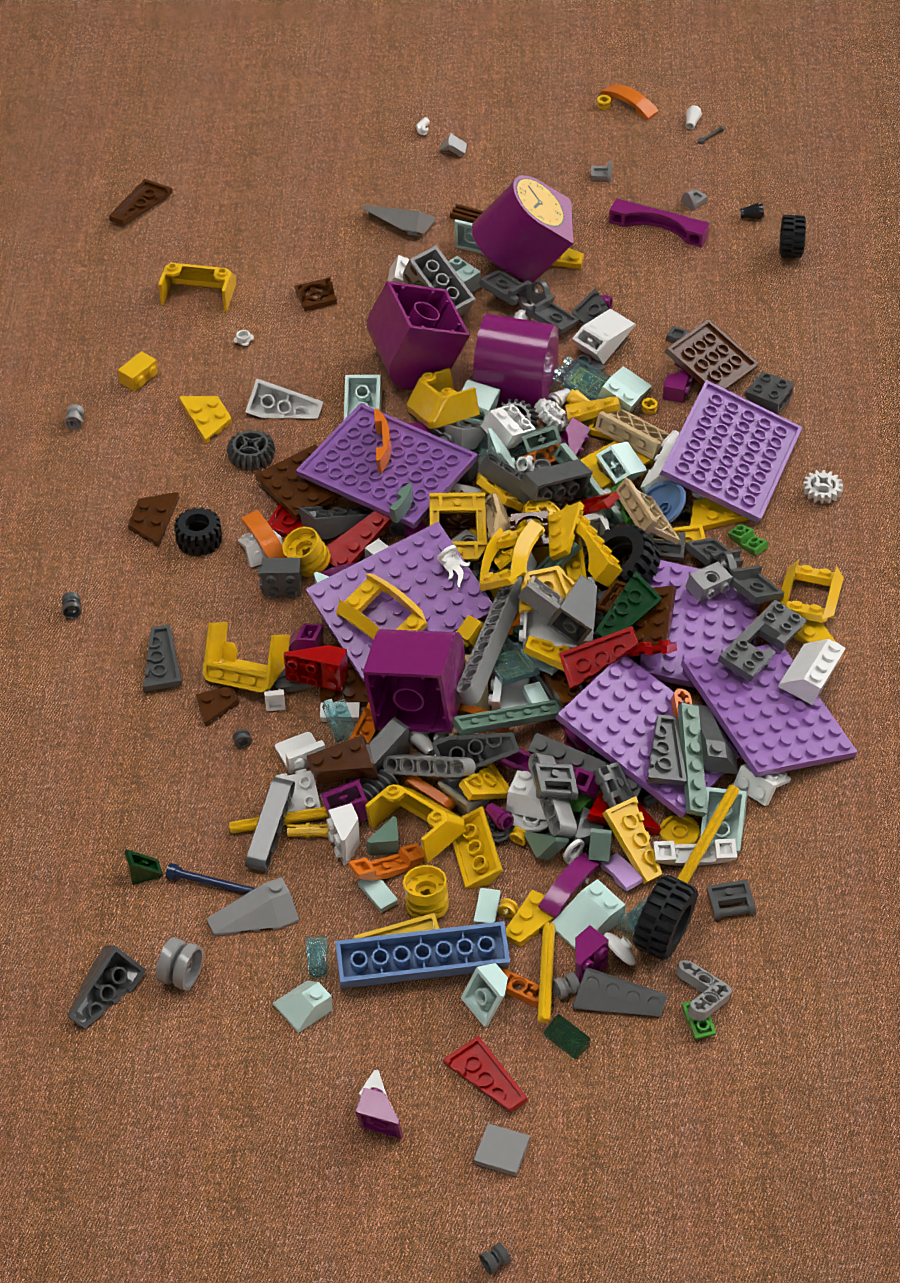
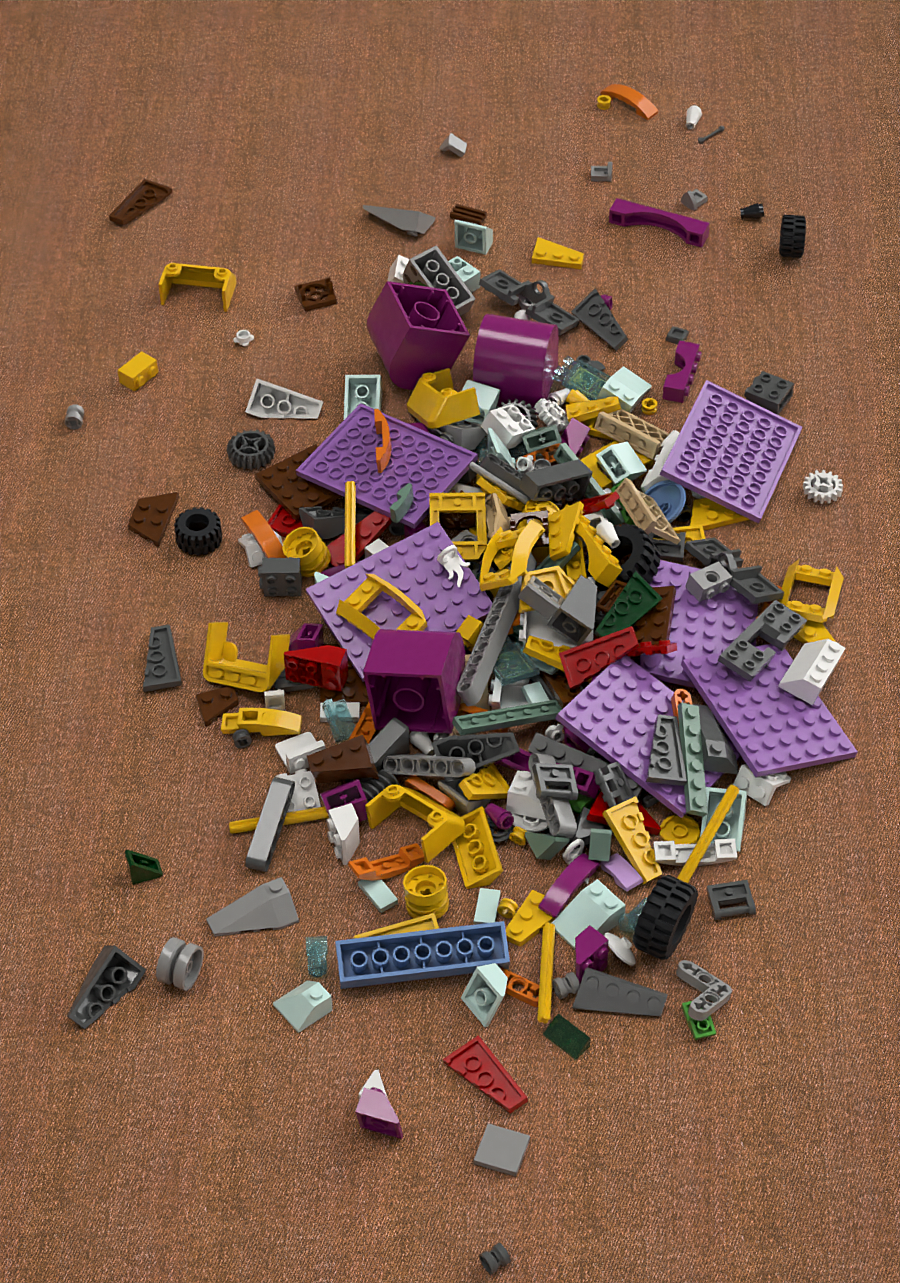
dark grey wheel [62,592,81,618] -> none
dark blue piece [166,863,255,894] -> none
yellow wing [179,396,232,444] -> none
yellow pin [287,823,329,839] -> none
sand green slope [367,816,399,855] -> none
white arm [416,117,430,136] -> none
magenta brick [472,175,573,283] -> none
white slope [572,309,636,364] -> none
reddish brown plate [665,319,759,390] -> none
bright green slope [728,524,769,556] -> none
none -> yellow slope [221,708,302,736]
none -> yellow axle [344,481,356,569]
none -> light grey bar [468,461,531,505]
none -> white plate [545,724,564,742]
none -> white cone [596,521,620,548]

